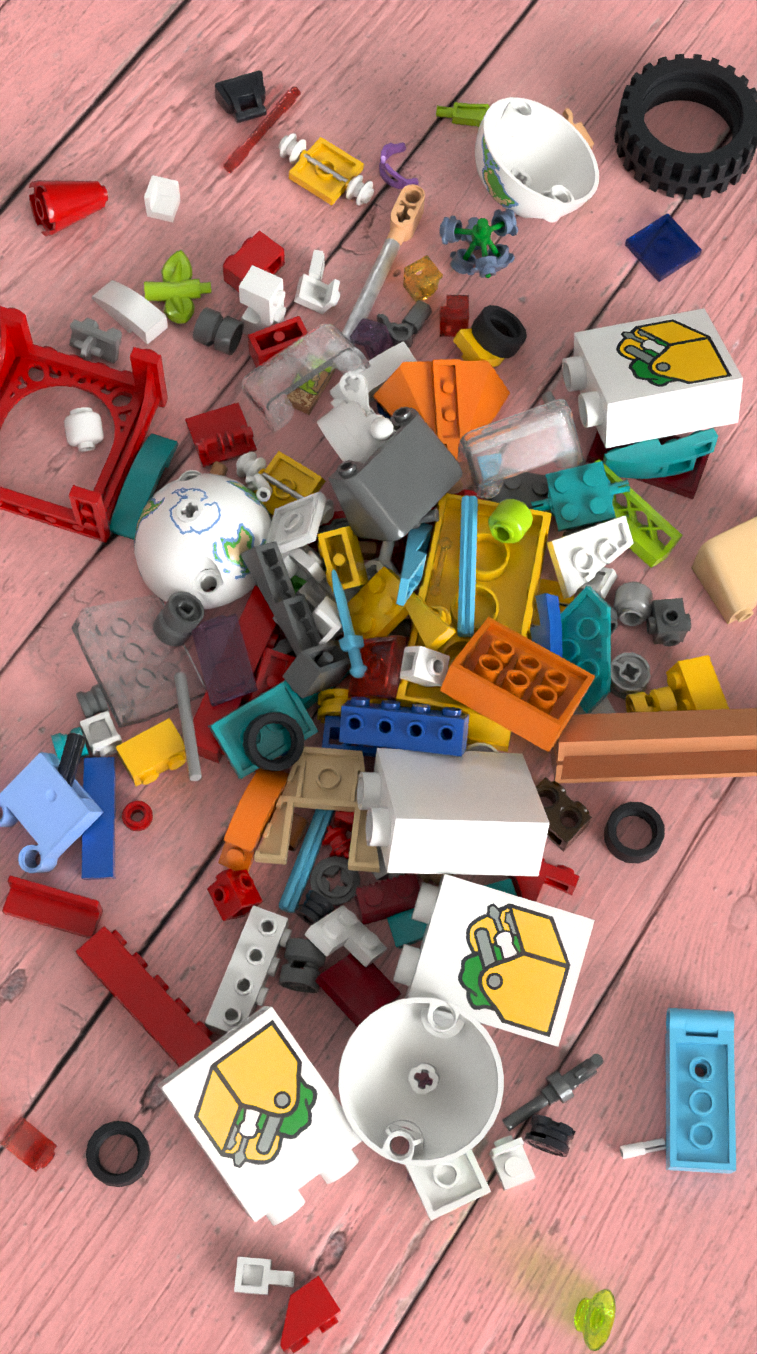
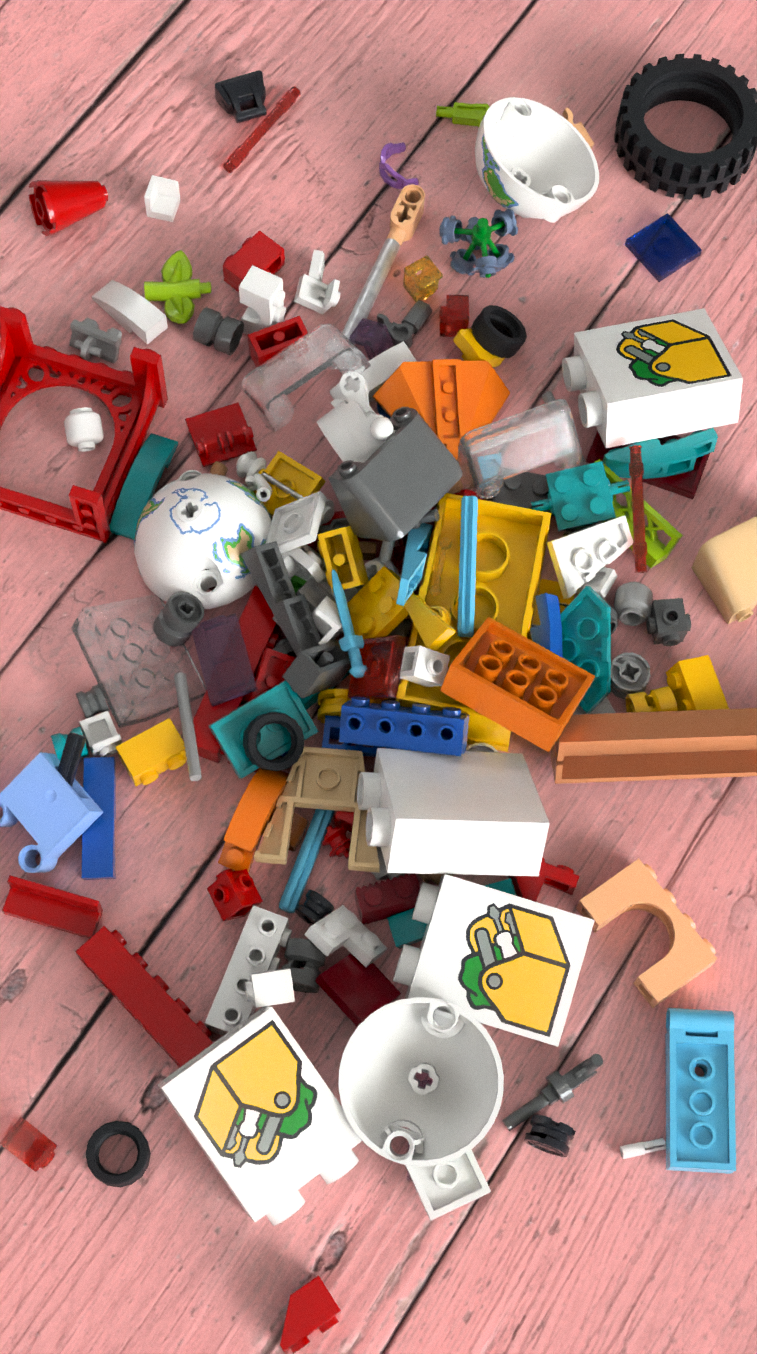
red plate [122,801,153,831] -> none
white plate [234,1257,295,1295] -> none
yellow plate [279,133,374,206] -> none
tile [284,355,335,415] -> none
dark grey gear [310,856,360,906] -> none
lime head [488,499,533,543] -> none
white bracket [489,1135,535,1191] -> none
dark brown brick [536,777,592,852] -> none
clear neon green piece [574,1289,616,1351] -> none
black tyre [604,802,665,864] -> none
none -> white brick [245,968,295,1008]
none -> light nougat arch [576,858,717,1008]
none -> clear red piece [629,445,648,573]

